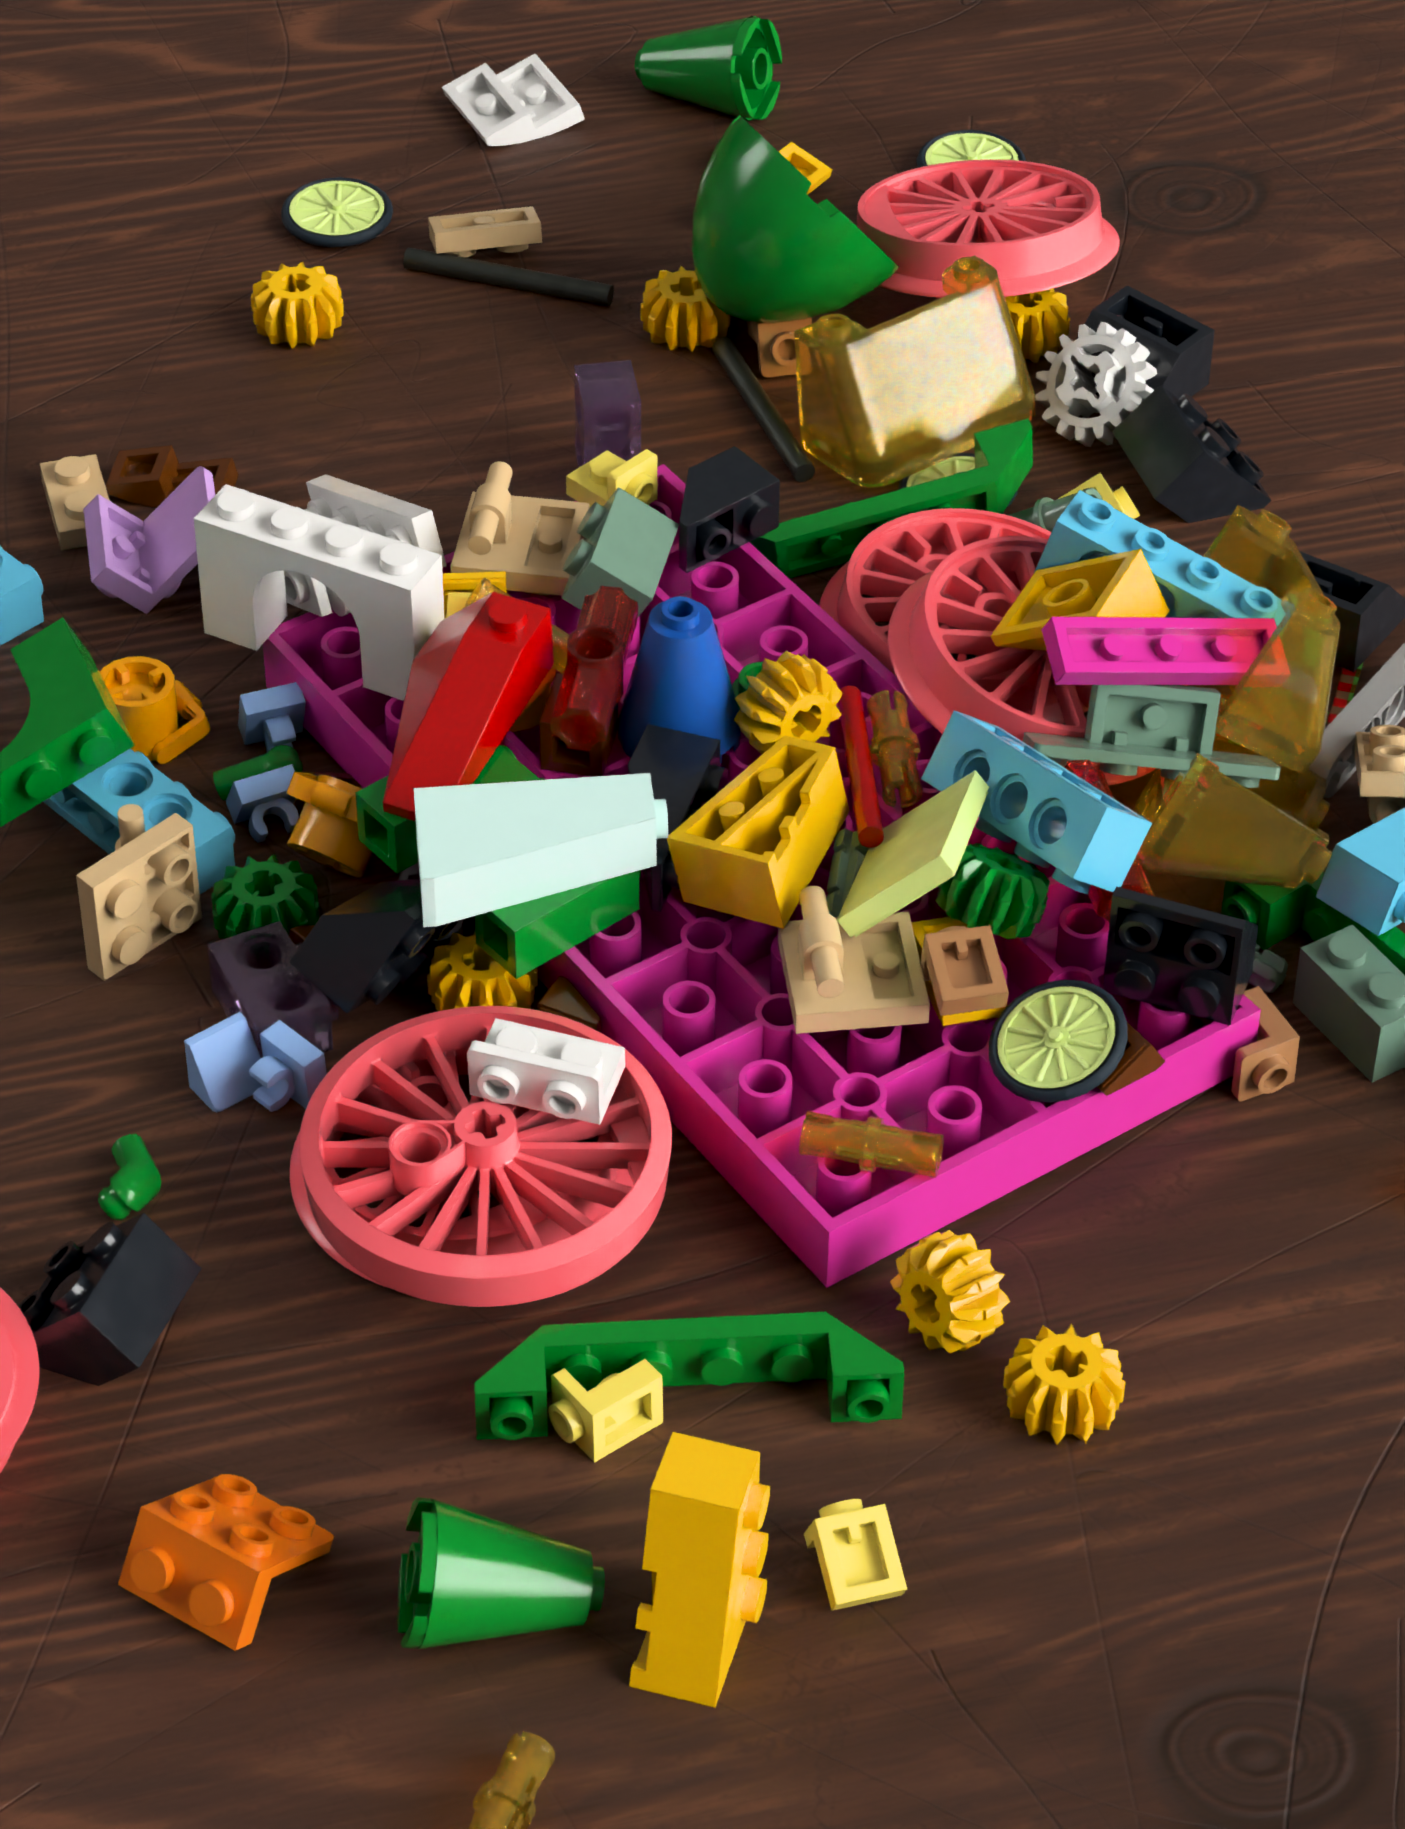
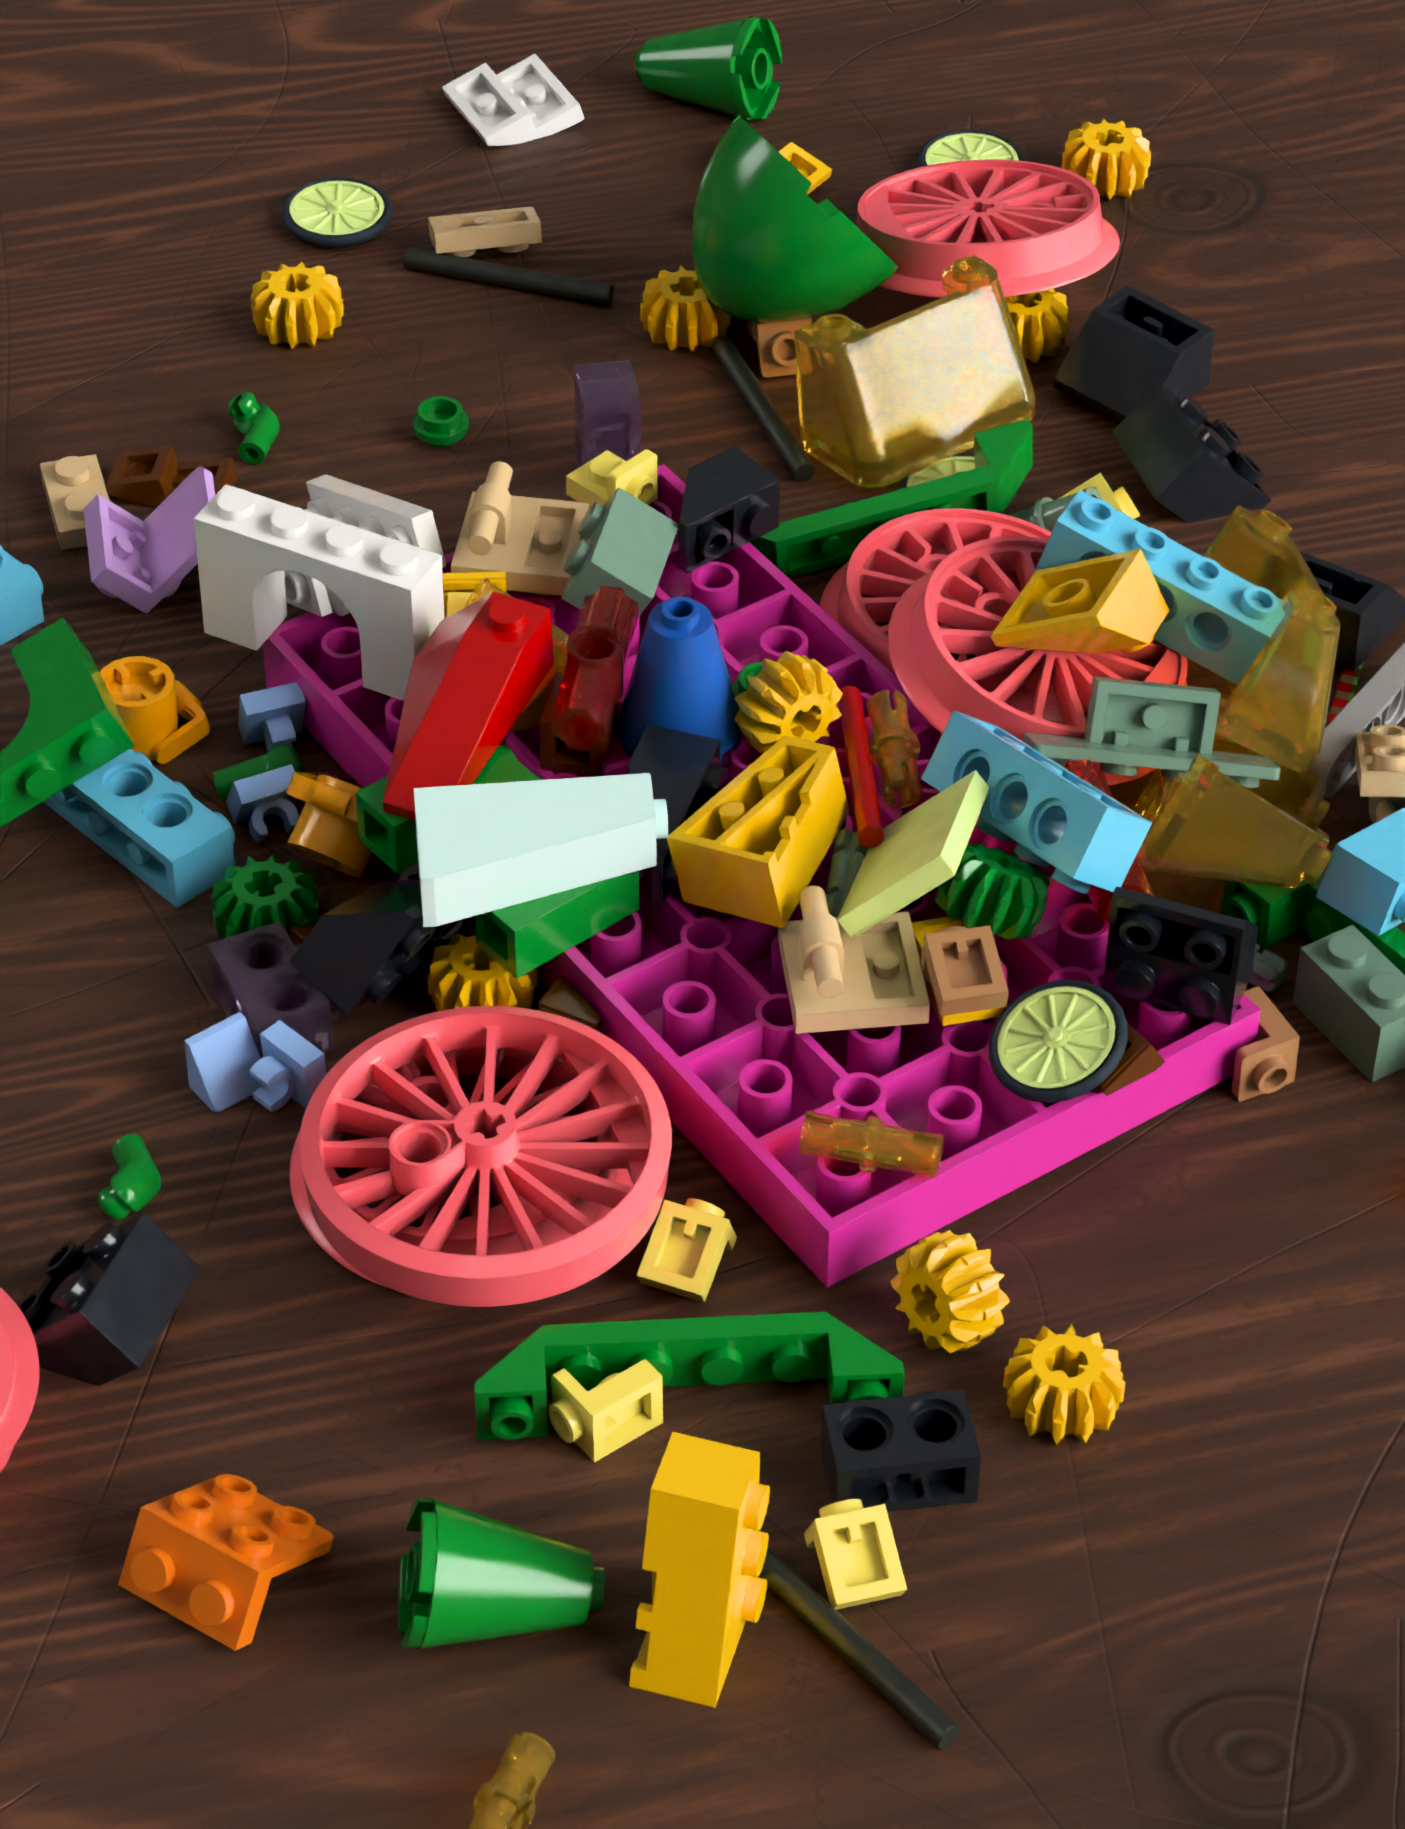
tan plate [76,804,202,981] -> none
white bracket [467,1018,626,1125] -> none
white gear [1035,322,1157,447] -> none
dark pink plate [1042,617,1289,685] -> none
none -> green arm [228,391,280,465]
none -> green plate [413,396,469,447]
none -> light yellow bracket [636,1198,737,1303]
none -> pearl dark grey bar [759,1547,961,1750]
none -> black brick [821,1389,981,1512]
none -> yellow gear [1062,119,1151,201]

